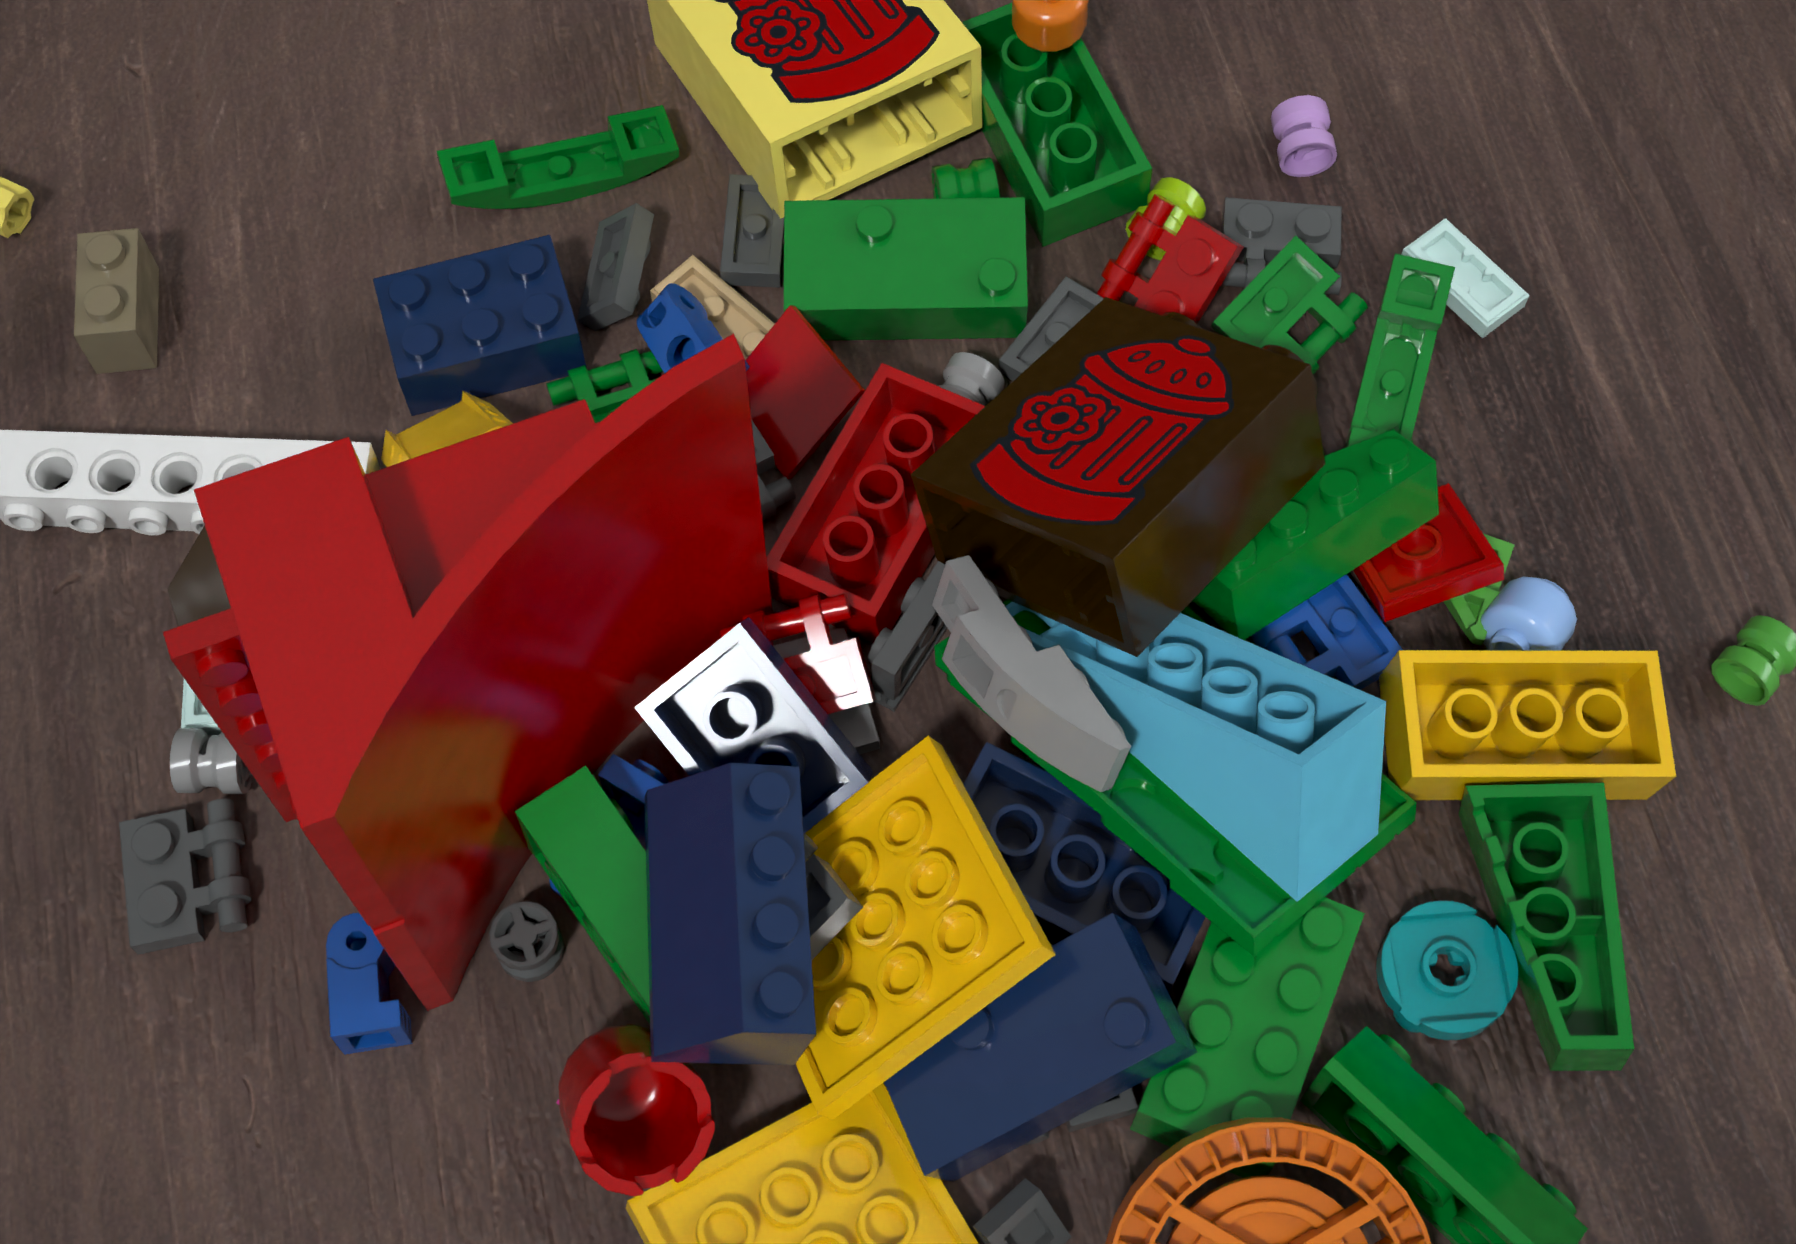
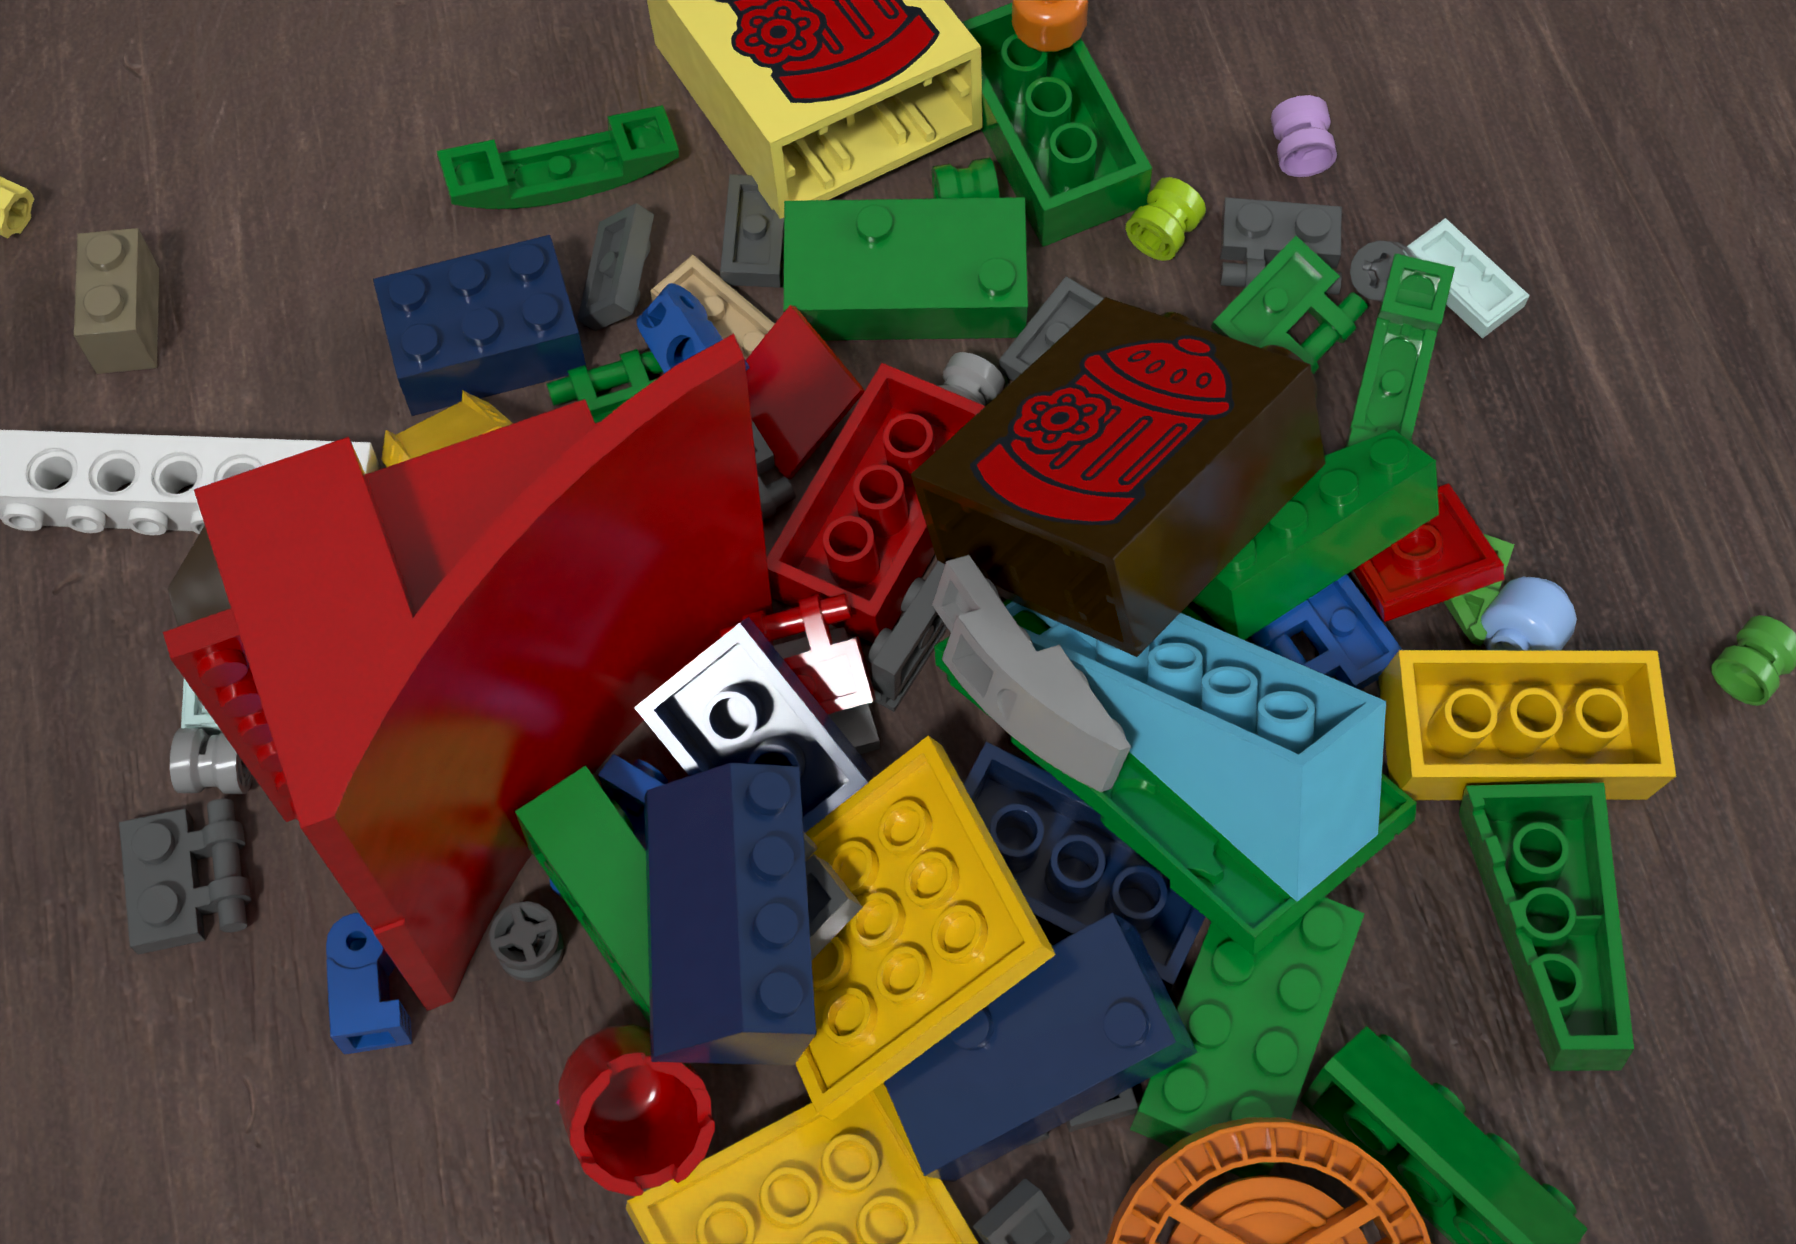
red plate [1096,194,1244,324] -> none
teal plate [1376,901,1518,1040] -> none
none -> dark grey wheel [1350,240,1417,301]

